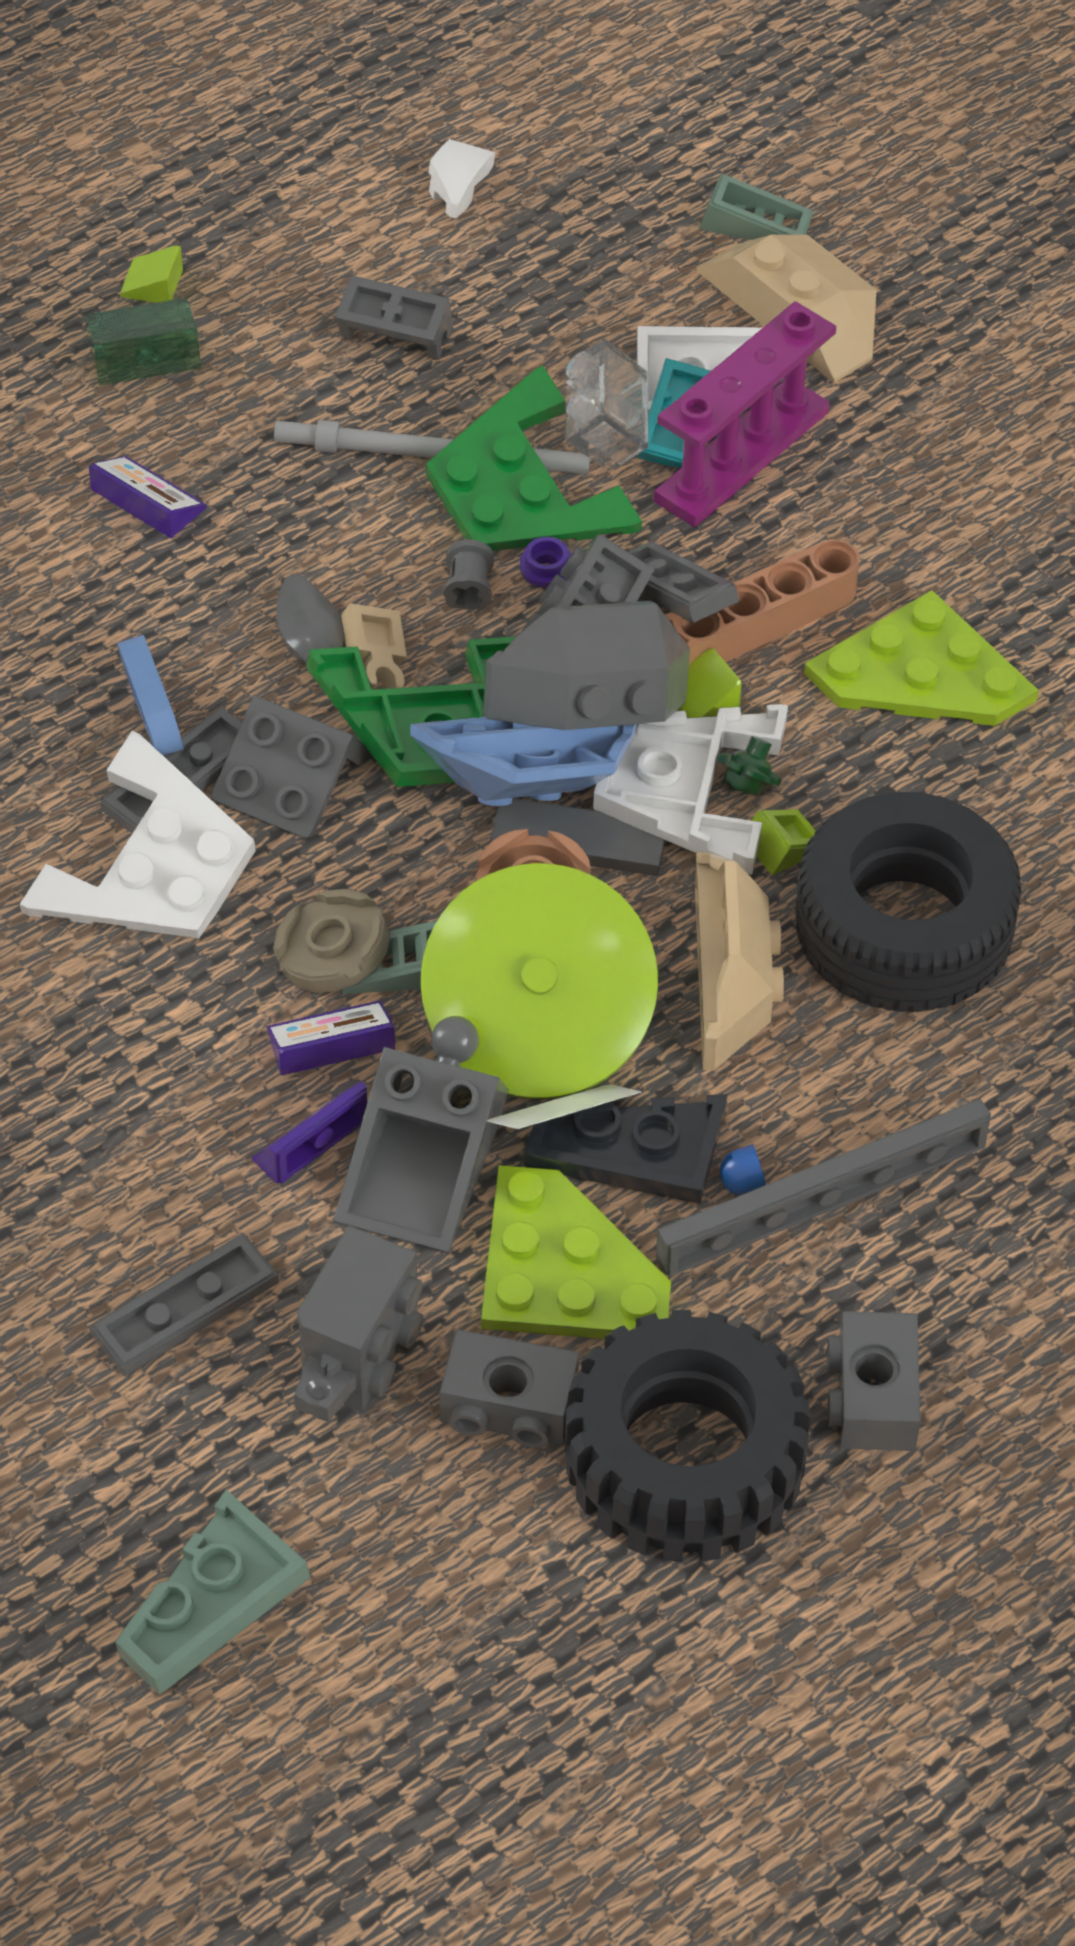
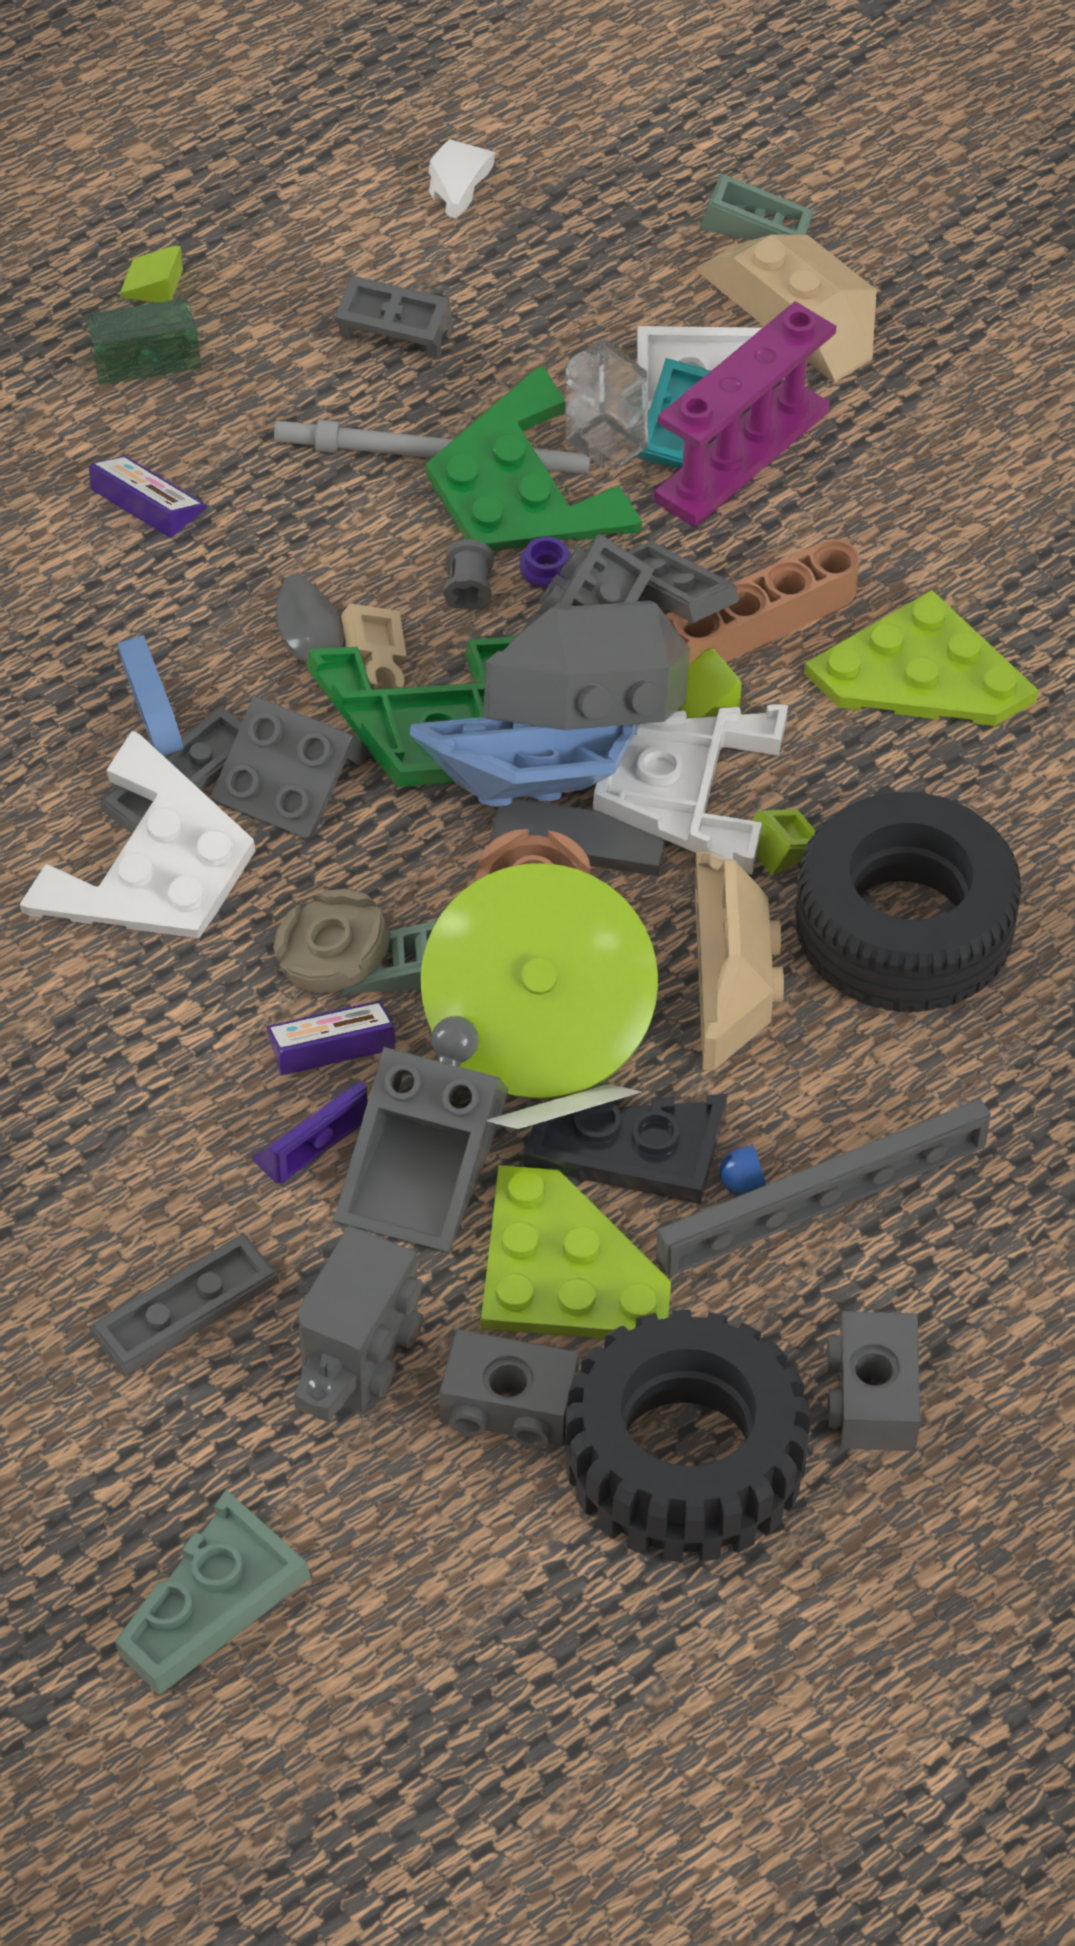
dark green plant [716,736,782,796] -> none

